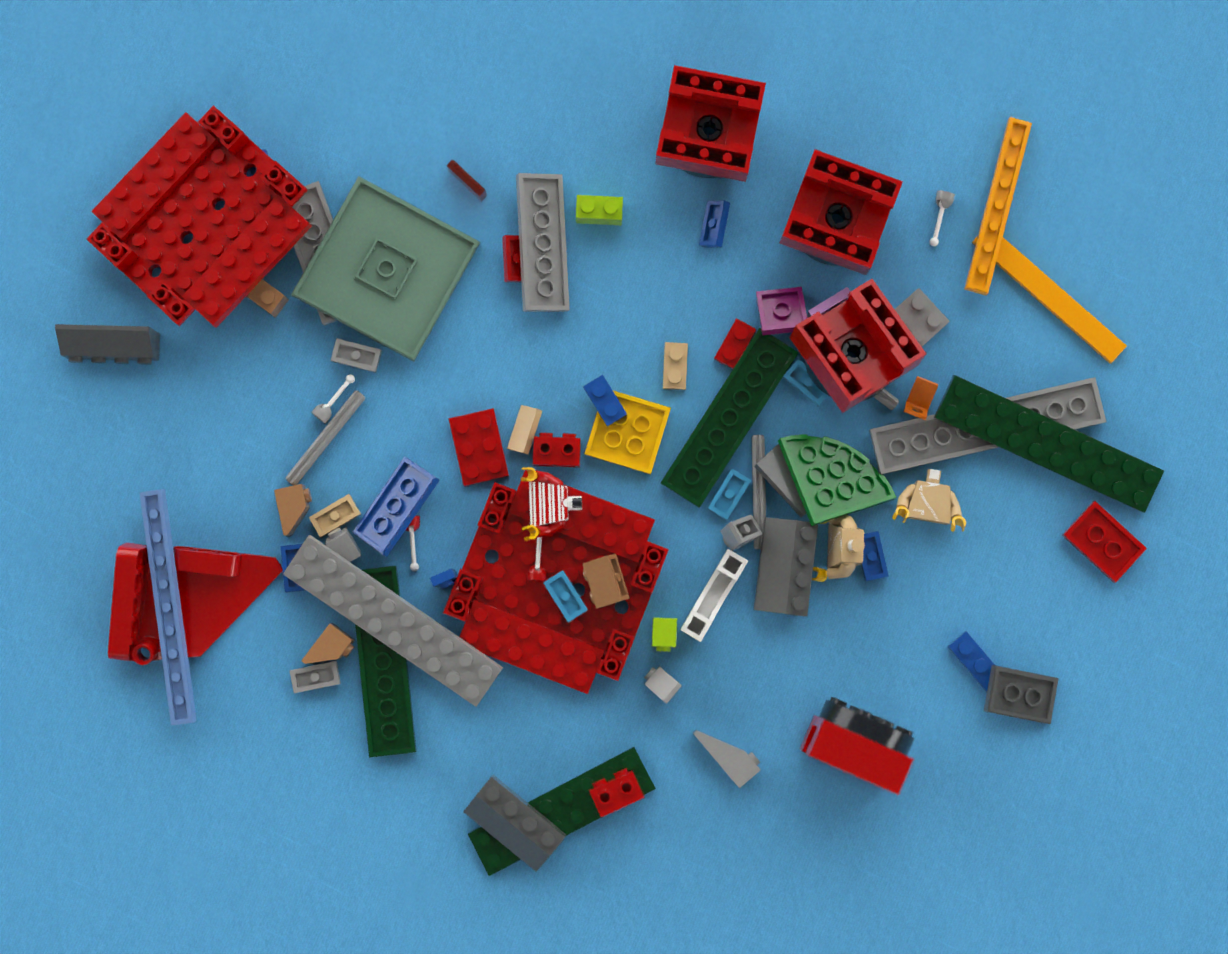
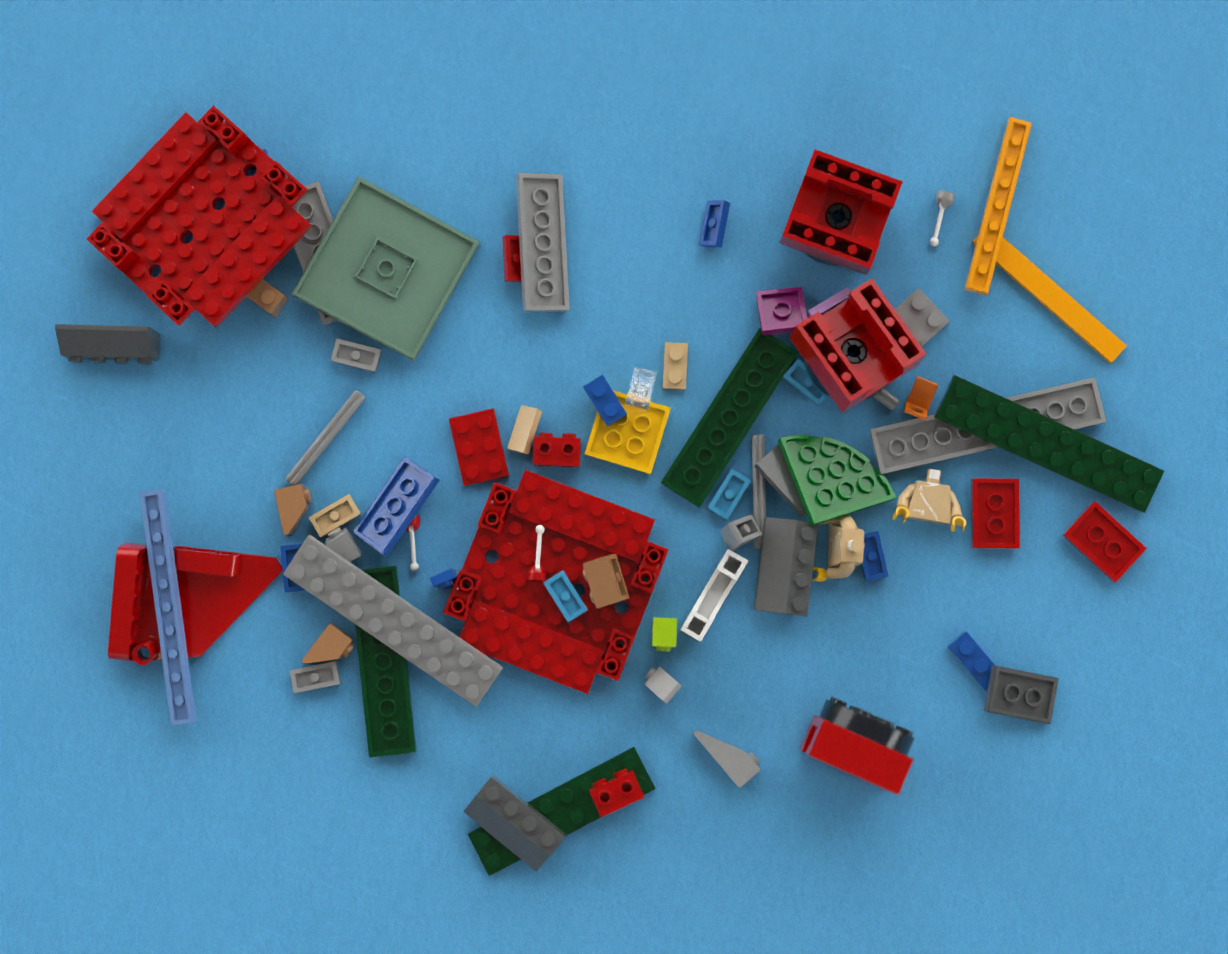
hinge [311,374,355,424] -> none
clear red tile [446,160,487,201] -> none
torso [520,467,582,541] -> none
lime brick [576,195,623,226] -> none
red piece [655,65,766,182] -> none
red plate [714,318,756,369] -> none
none -> clear plate [626,367,657,409]
none -> red plate [971,478,1020,549]

